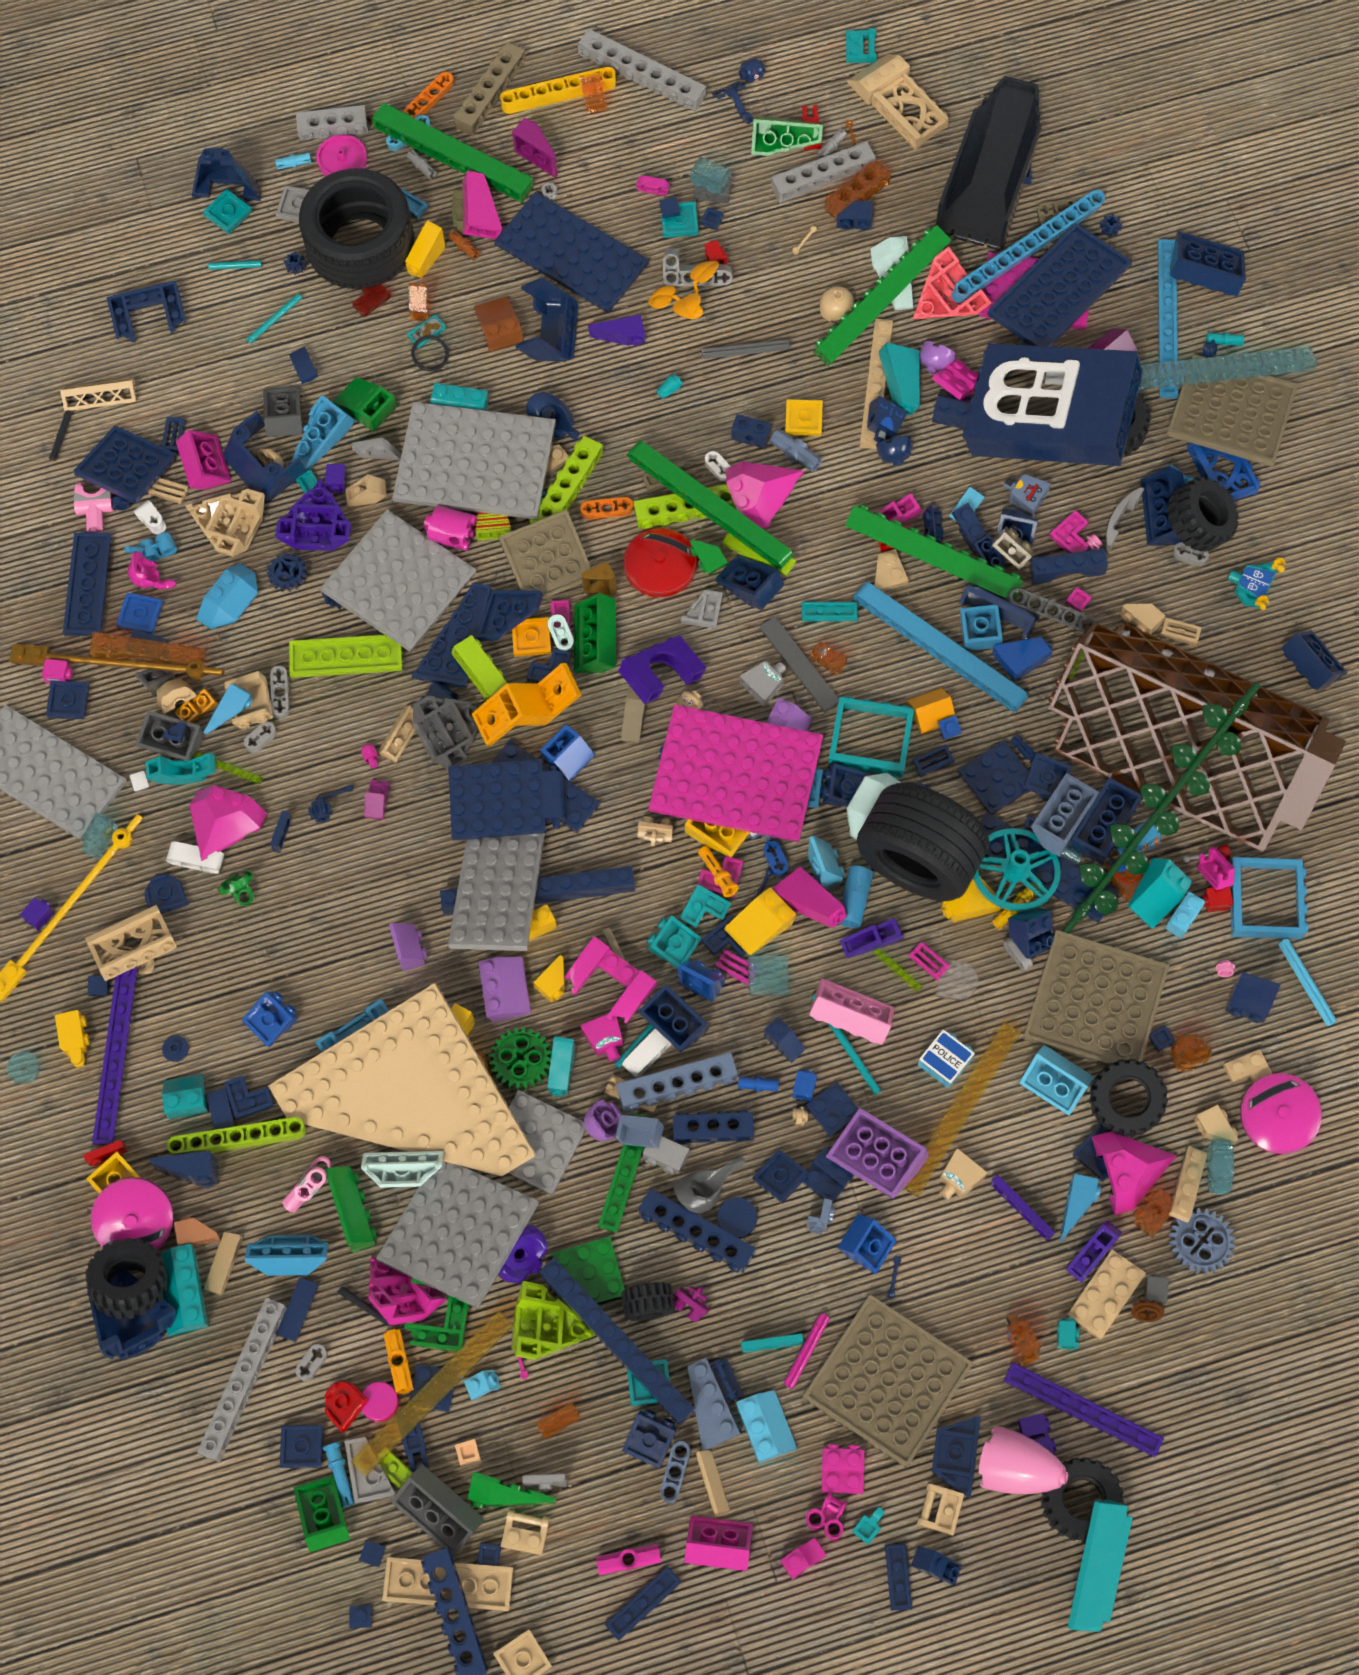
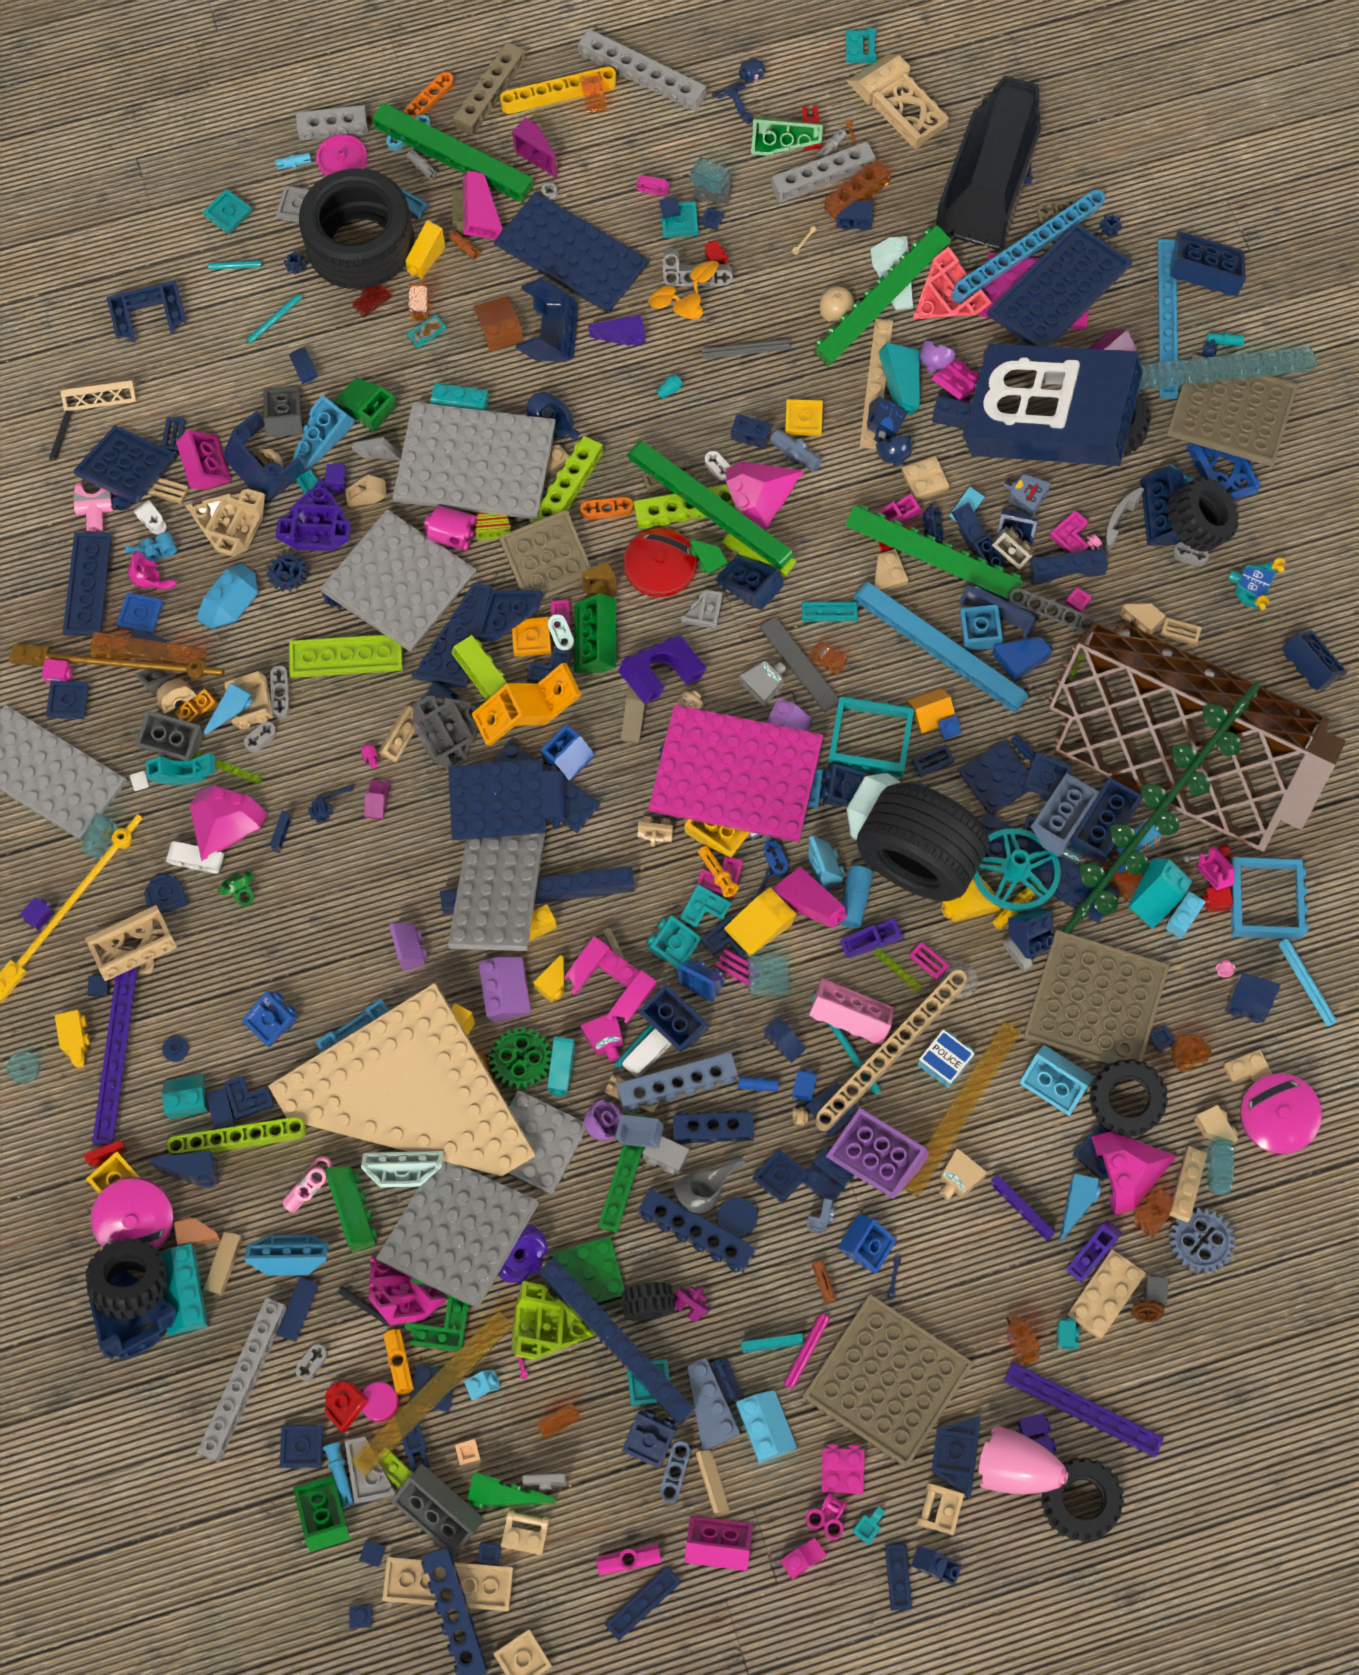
dark blue tile [162,723,187,743] -> none
dark blue cone [192,147,261,201] -> none
black tyre [411,335,449,372] -> none
teal slope [1067,1499,1133,1632] -> none
none -> dark orange pin [811,1260,836,1304]
none -> tan beam [816,970,967,1131]
none -> tan plate [901,456,949,501]

